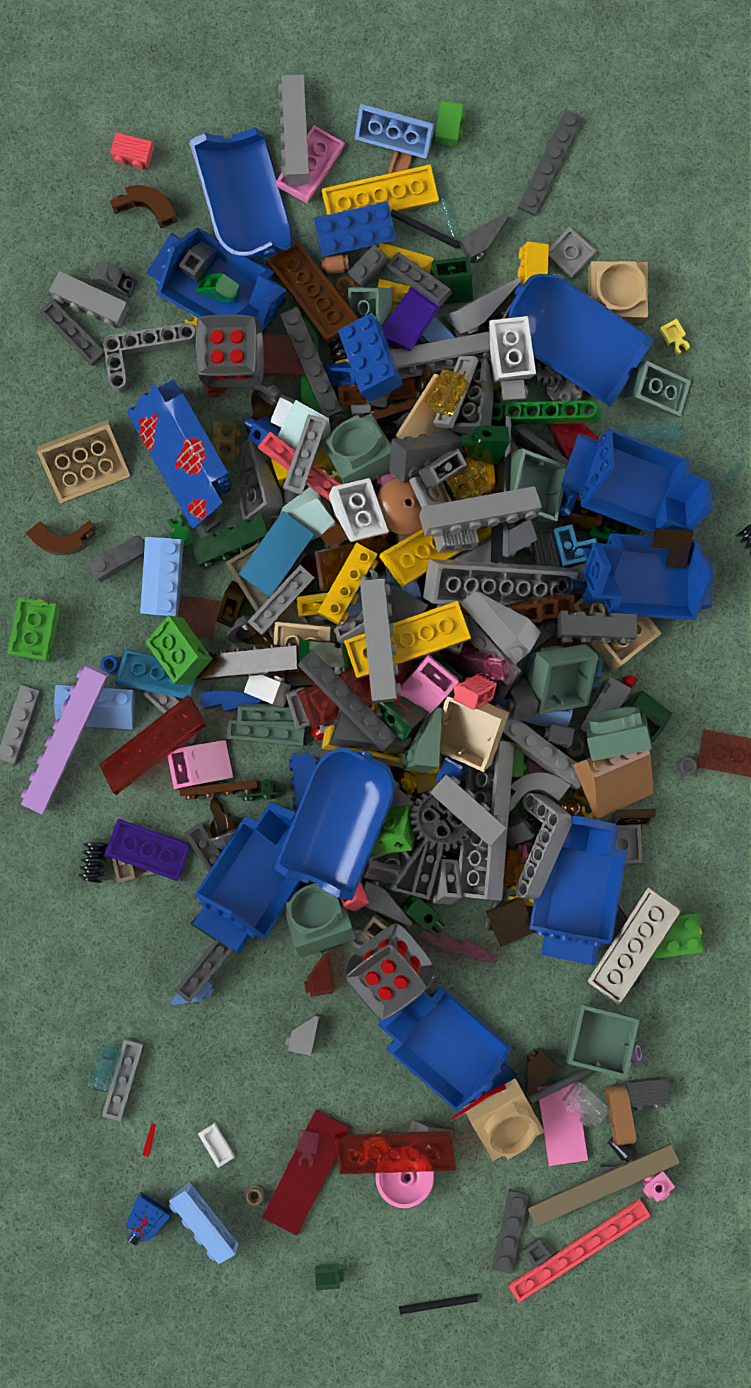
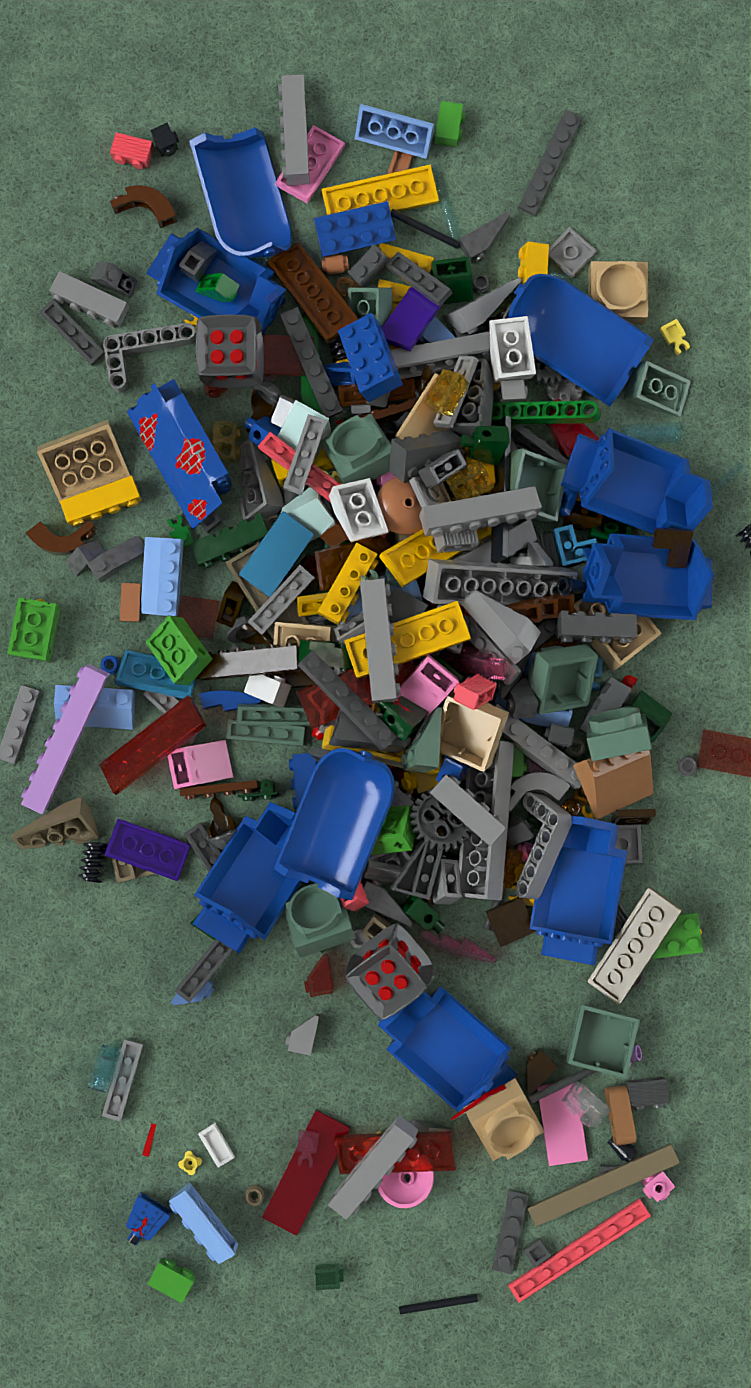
light grey tile [285,687,315,730] -> none
none -> dark tan wedge [11,797,99,849]
none -> yellow brick [60,476,142,527]
none -> flat silver slope [66,540,105,576]
none -> nougat tile [120,583,141,622]
none -> bright green brick [147,1258,195,1303]
none -> black brick [150,123,180,157]
none -> light yellow plate [178,1151,202,1175]
none -> light grey brick [328,1115,418,1220]
none -> dark grey plate [472,274,490,293]
none -> light grey slope [510,542,553,566]

